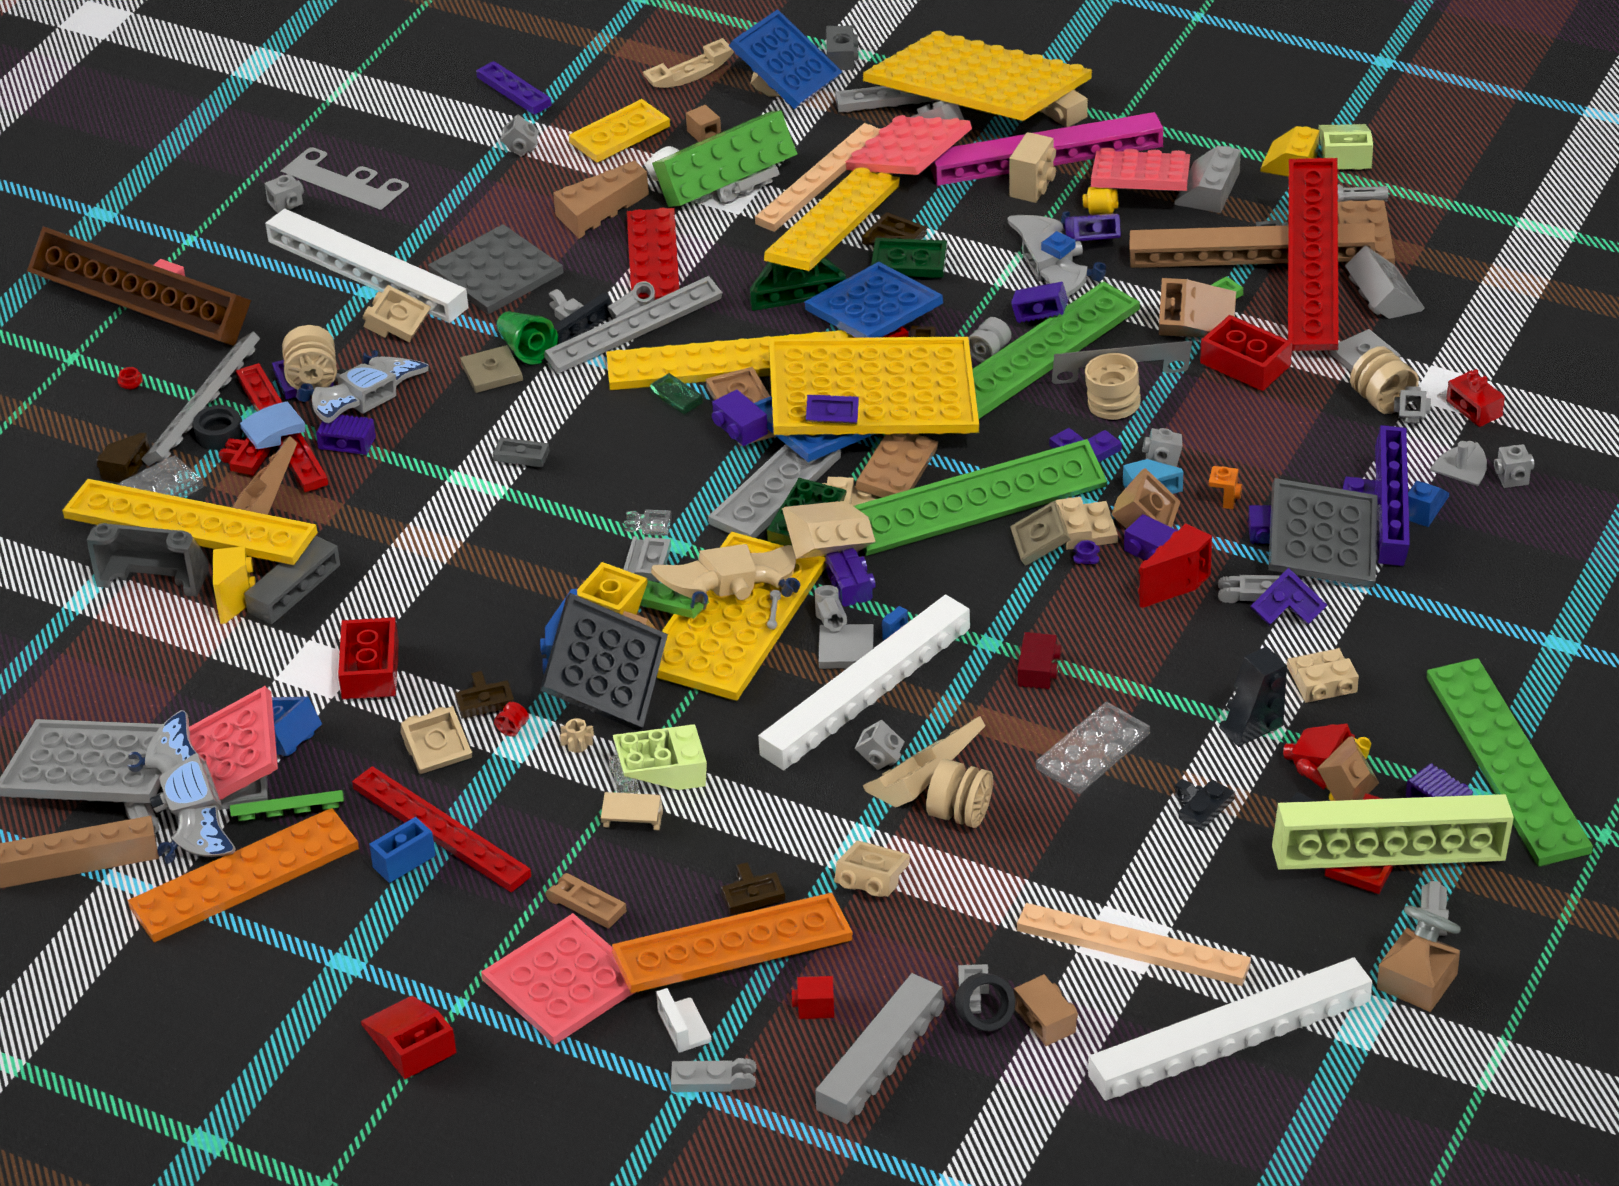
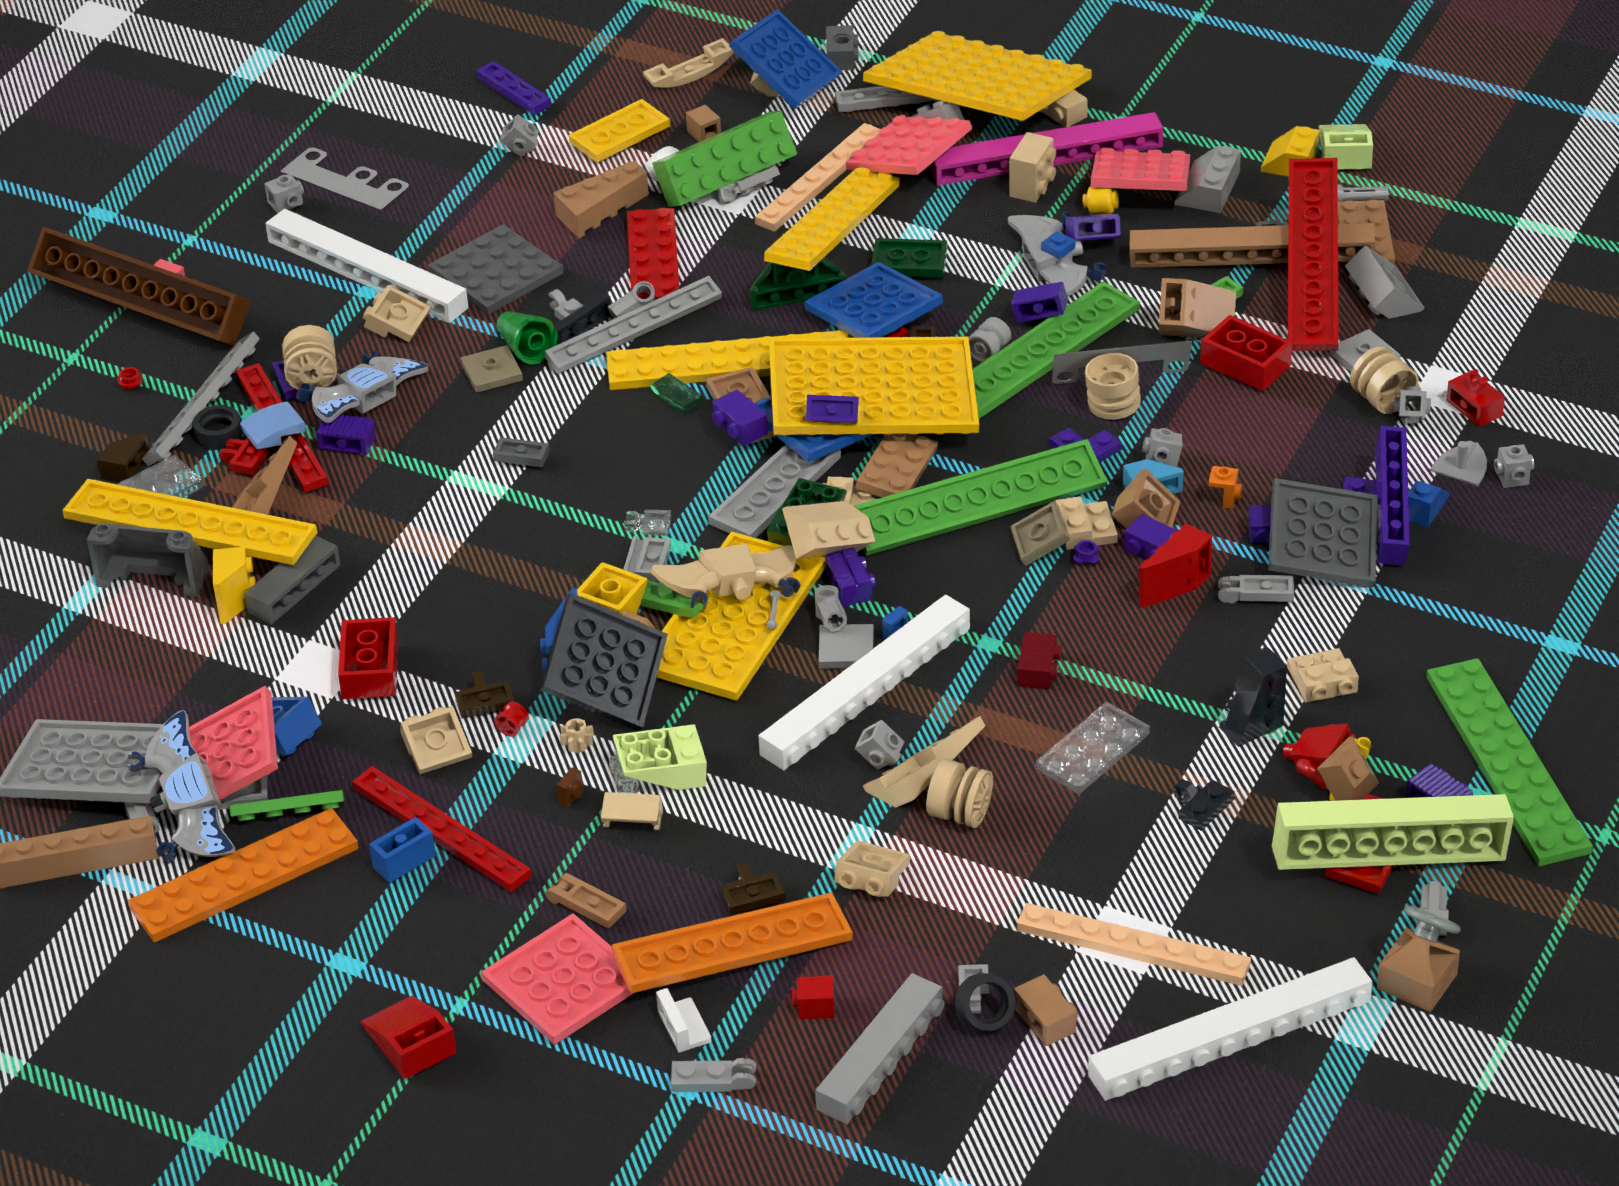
dark brown wing [862,212,927,245] -> none
dark purple plate [1250,568,1327,626] -> none
none -> reddish brown plate [556,767,584,808]

